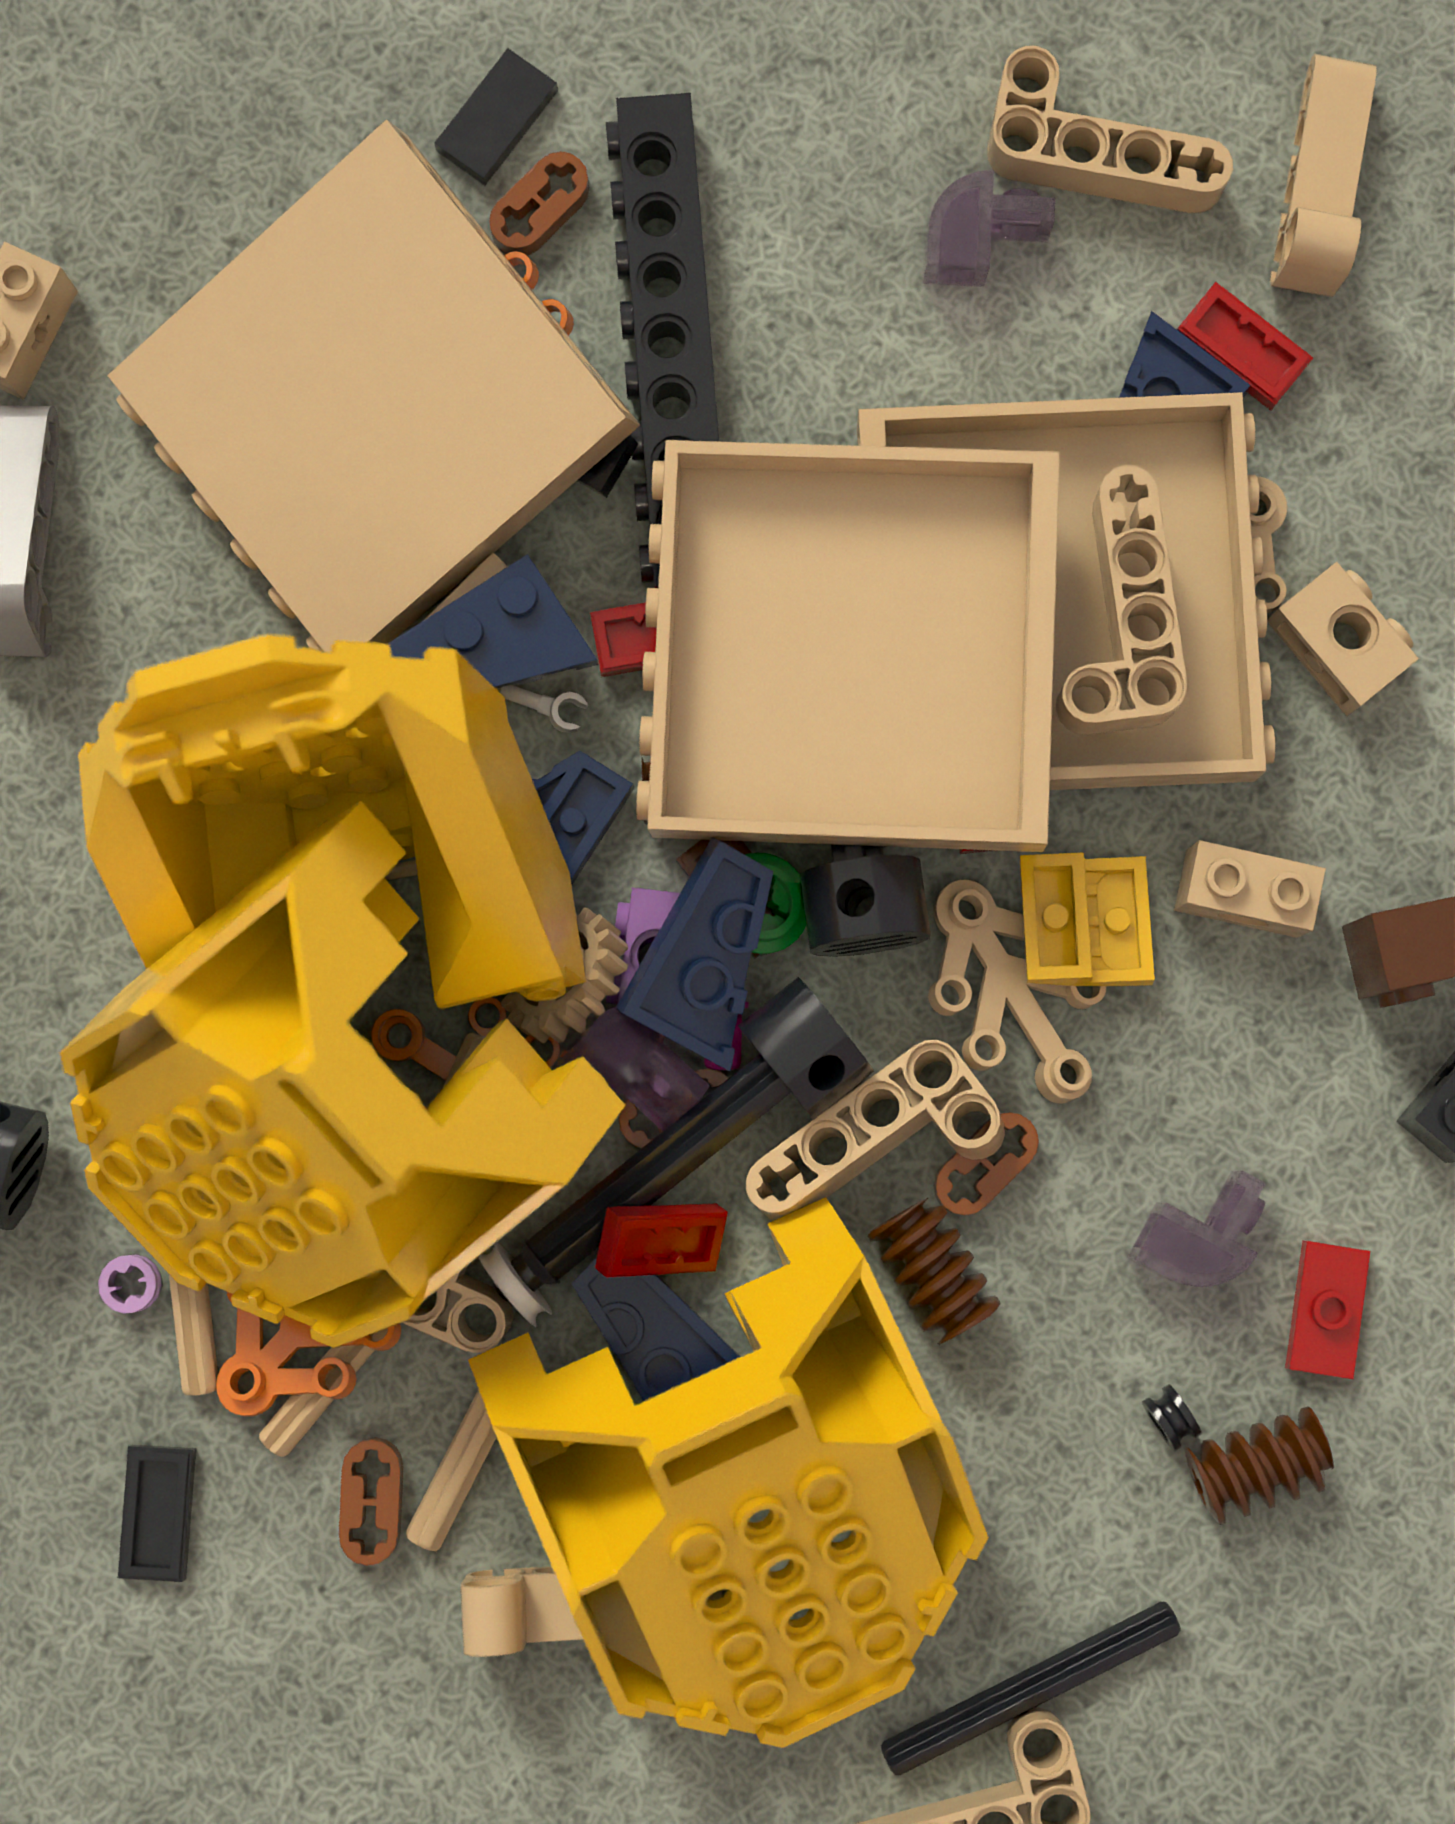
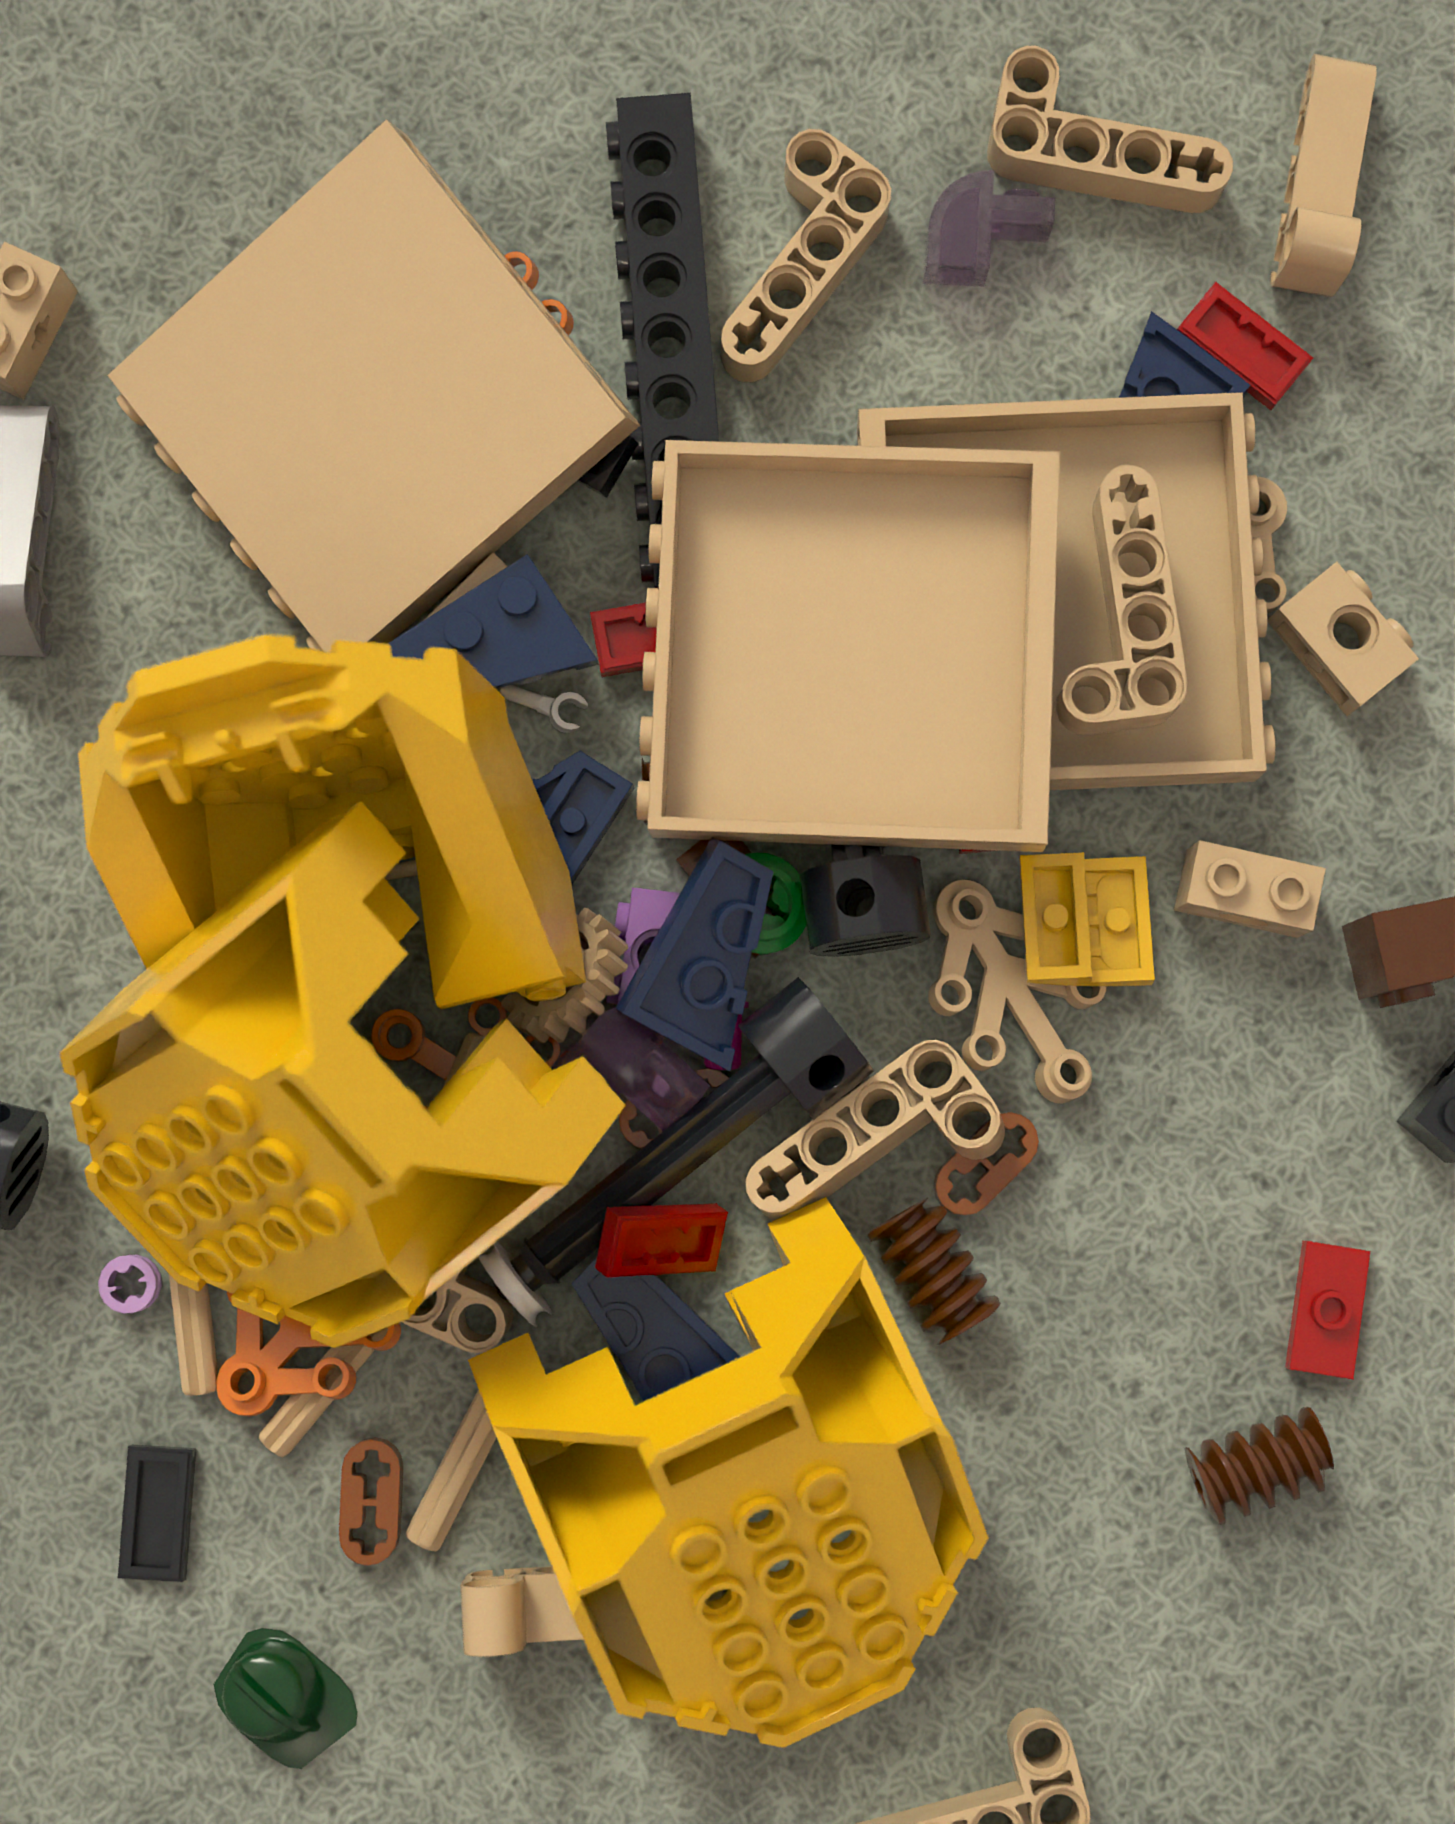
black tile [434,48,558,186] -> none
dark orange beam [489,151,589,256] -> none
black axle [881,1602,1181,1775] -> none
brick [1127,1170,1266,1287] -> none
black bush [1142,1384,1202,1451] -> none
none -> dark green piece [214,1628,358,1769]
none -> tan beam [721,129,891,382]

